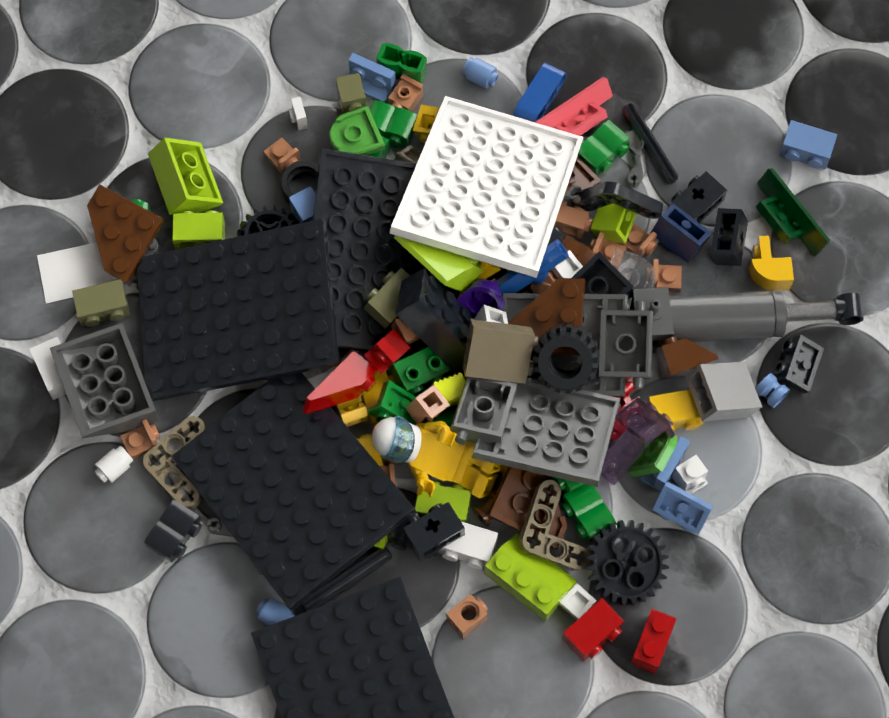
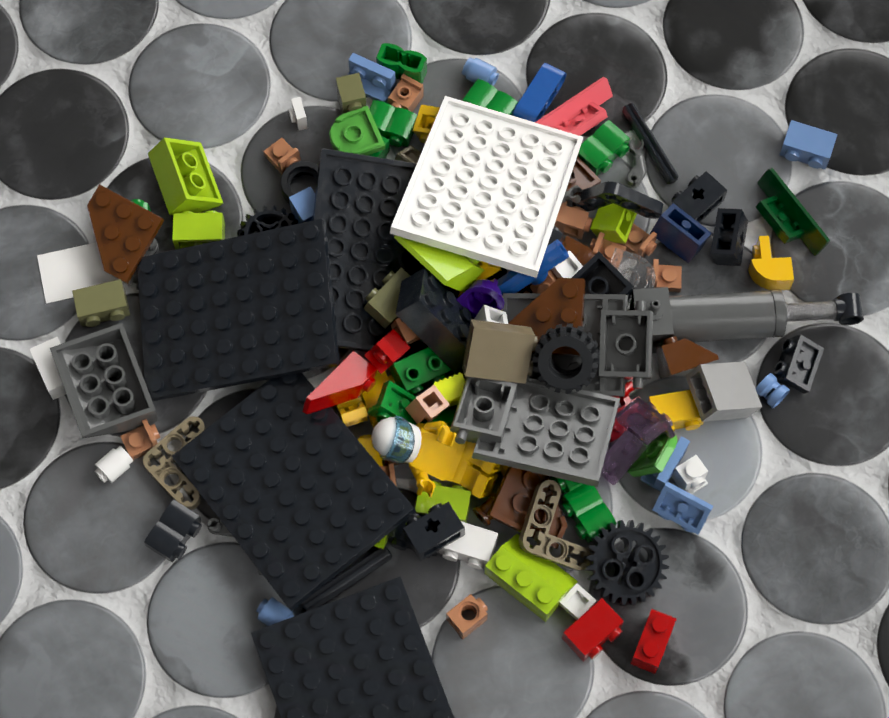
none -> green brick [462,79,518,116]

